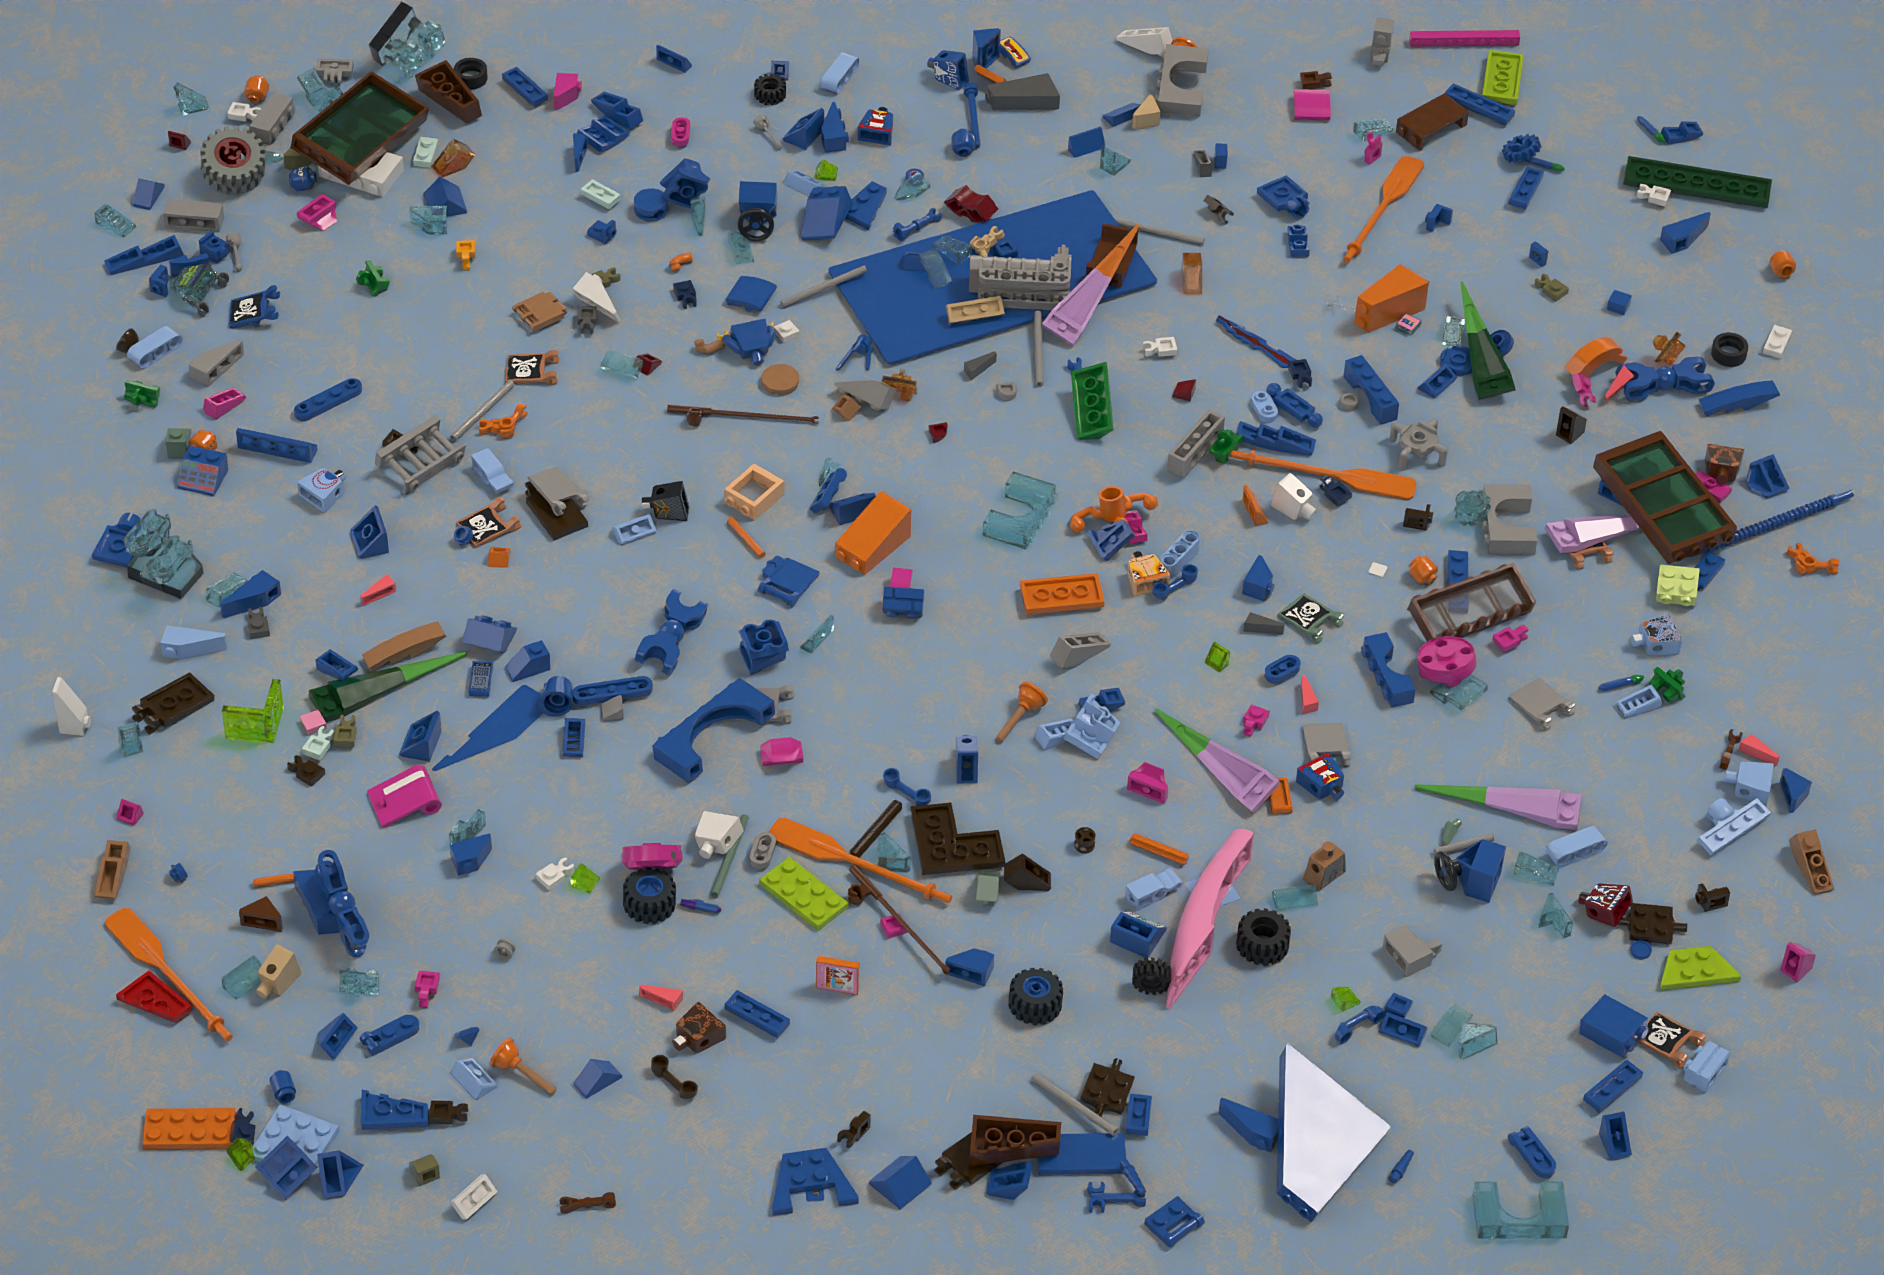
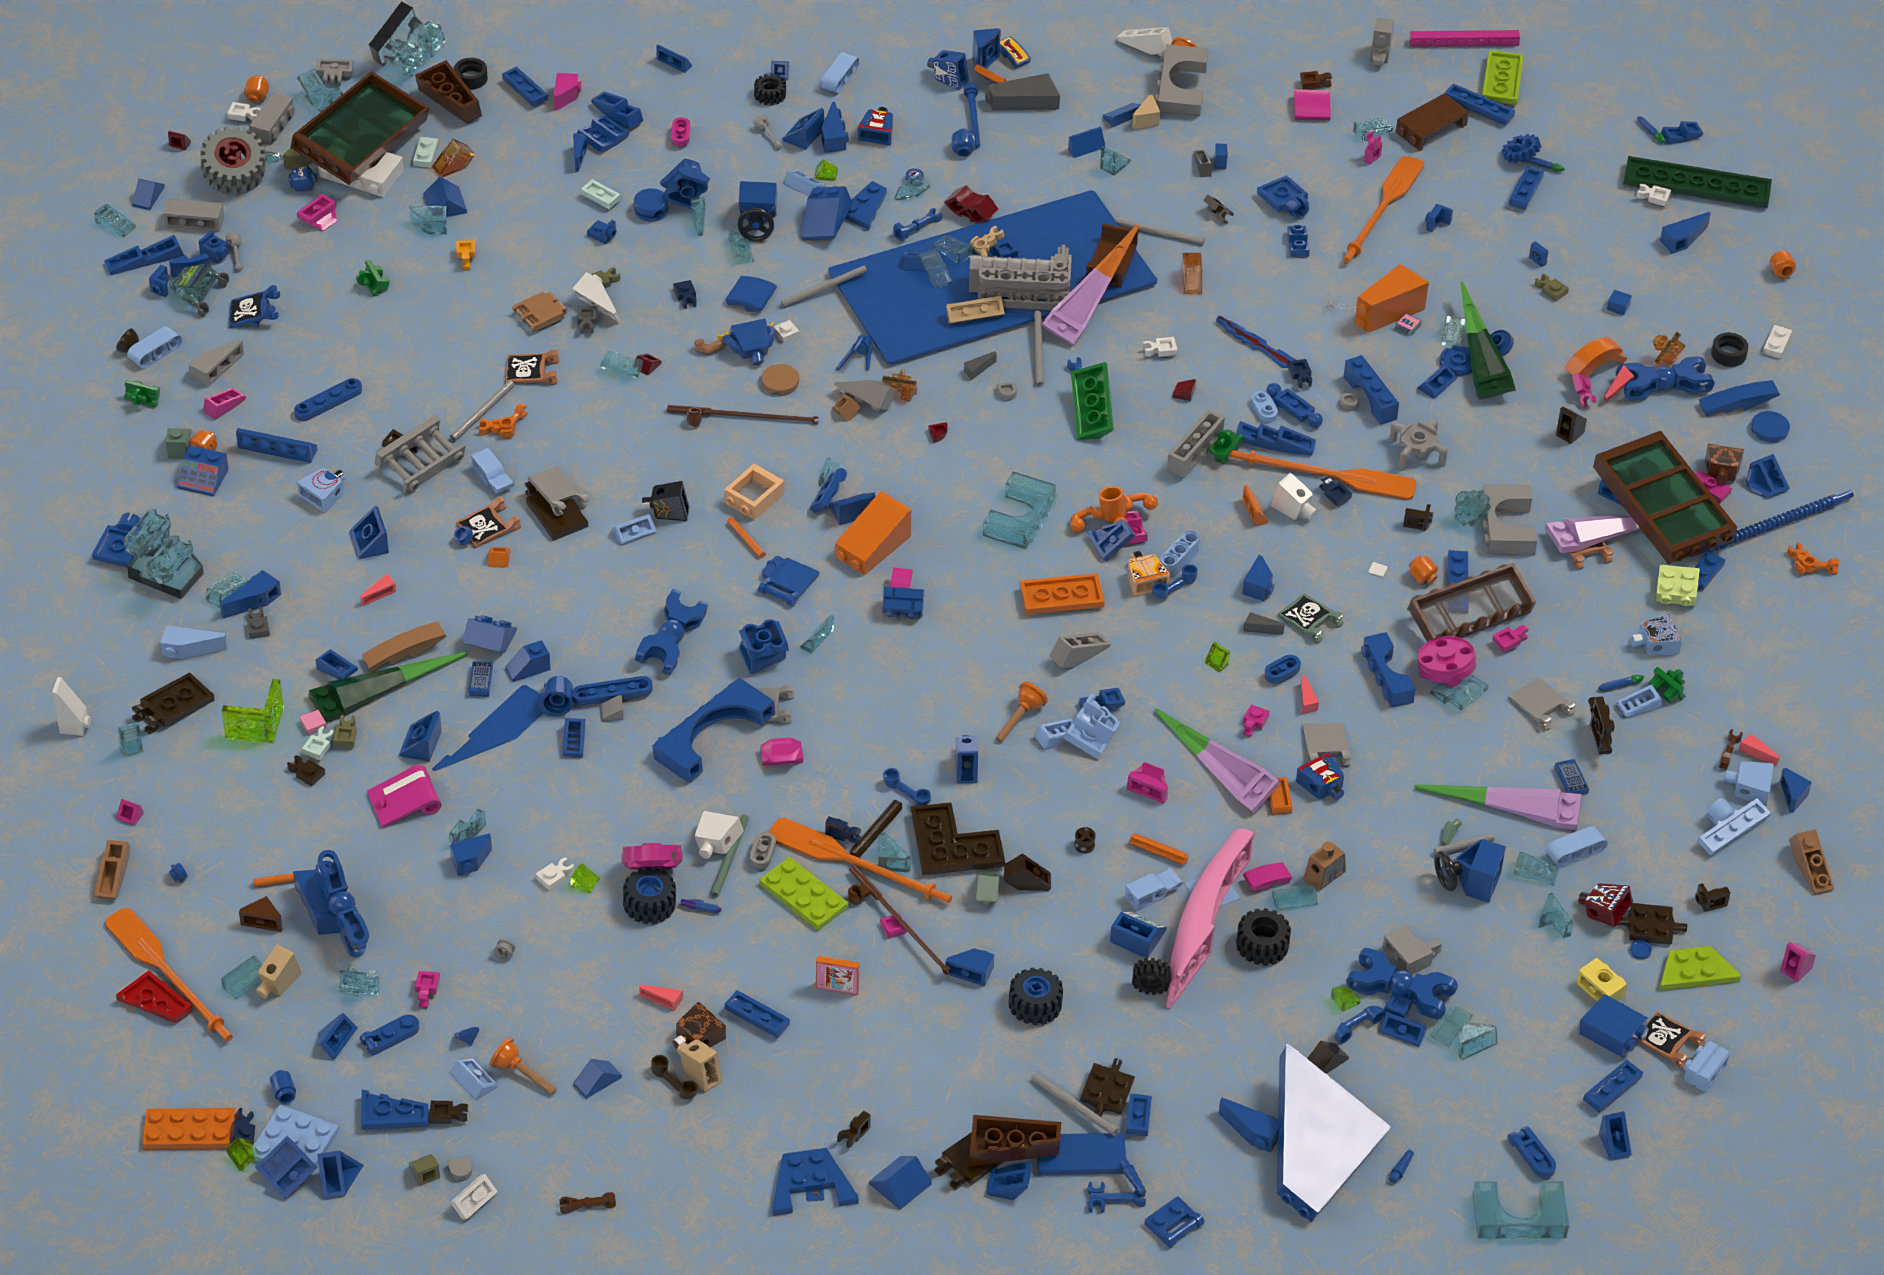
clear light blue slope [173,82,209,115] -> none
orange arm [669,253,693,271] -> none
none -> light grey tile [447,1156,472,1181]
none -> tan torso [677,1040,722,1093]
none -> dark blue plate [825,816,861,844]
none -> dark pink slope [1243,862,1292,890]
none -> dark brown slope [1307,1040,1349,1074]
none -> blue piece [1346,948,1458,1020]
none -> tile [1555,759,1589,795]
none -> light yellow brick [1576,958,1627,1002]
none -> dark brown plate [1588,696,1615,754]
none -> blue tile [1751,411,1790,442]

